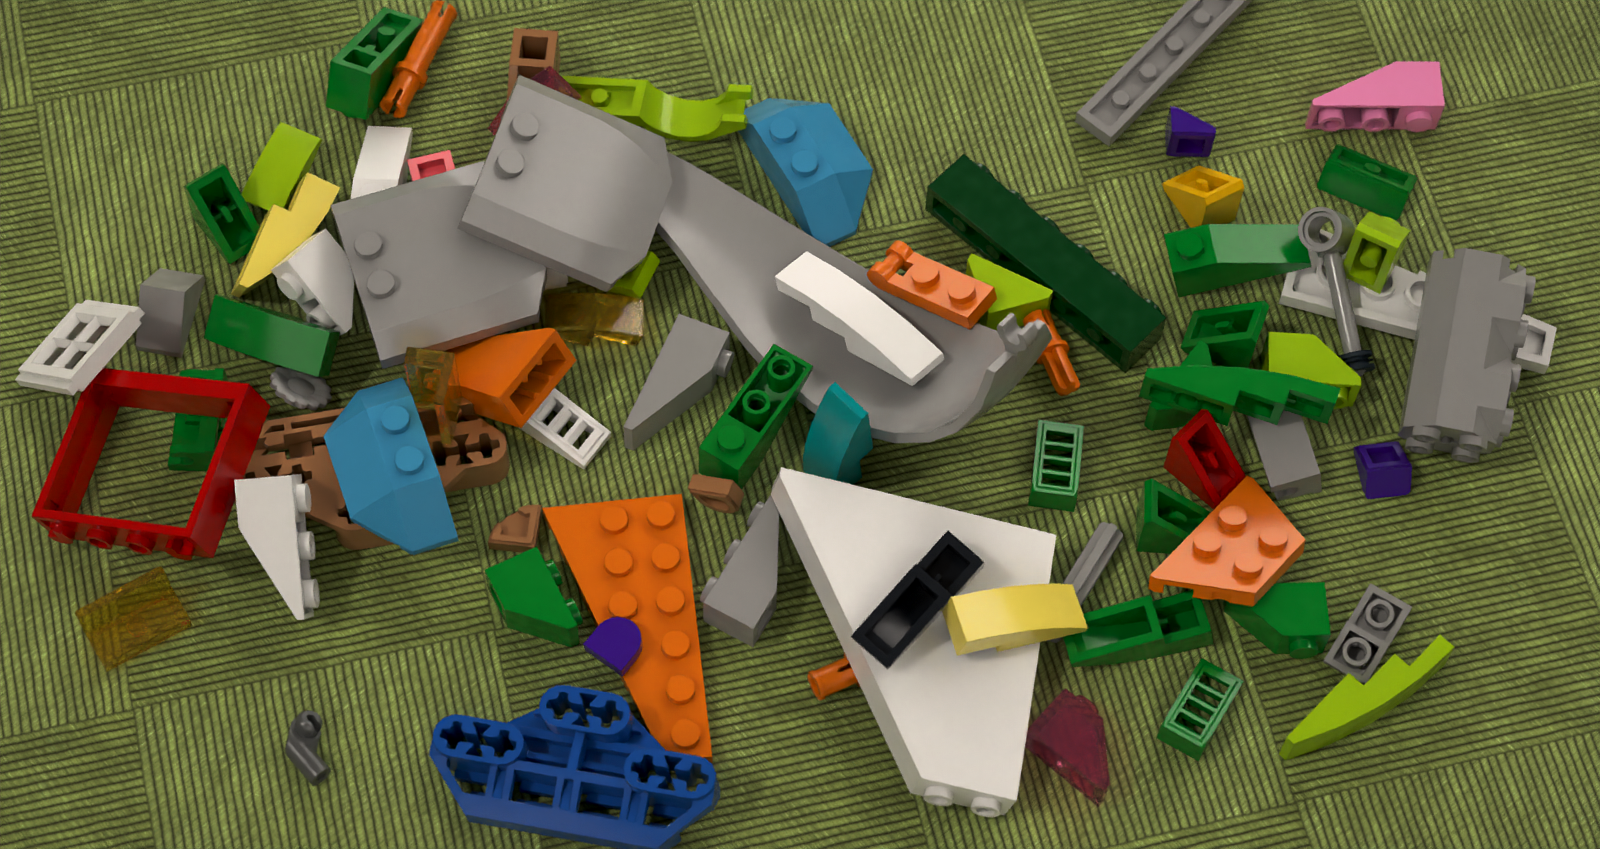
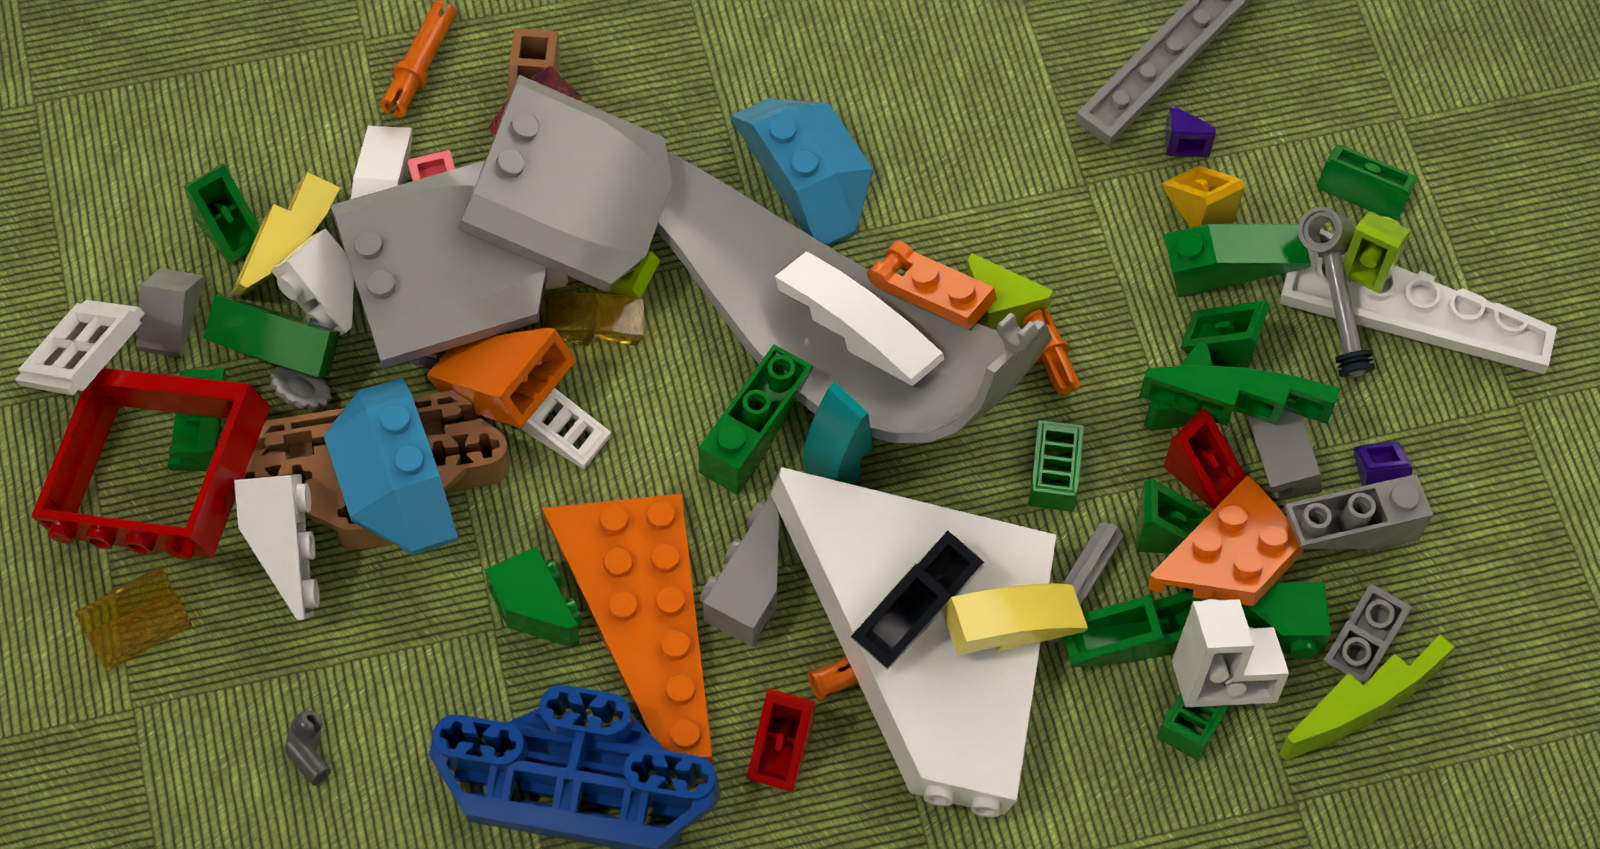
lime slope [242,122,322,211] -> none
green slope [325,7,424,120] -> none
clear yellow panel [404,347,462,445] -> none
medium nougat tile [488,505,542,553] -> none
lime piece [558,76,754,142] -> none
dark purple tile [583,617,642,677] -> none
light grey slope [623,314,735,451] -> none
medium nougat tile [688,474,744,513] -> none
dark green brick [925,154,1166,373] -> none
clear pink slope [1025,688,1110,807] -> none
lime slope [1261,332,1361,409] -> none
bright pink slope [1305,61,1445,132] -> none
light grey brick [1398,248,1536,463] -> none
none -> red slope [746,688,815,792]
none -> white brick [1172,599,1289,708]
none -> light grey slope [1284,474,1433,550]

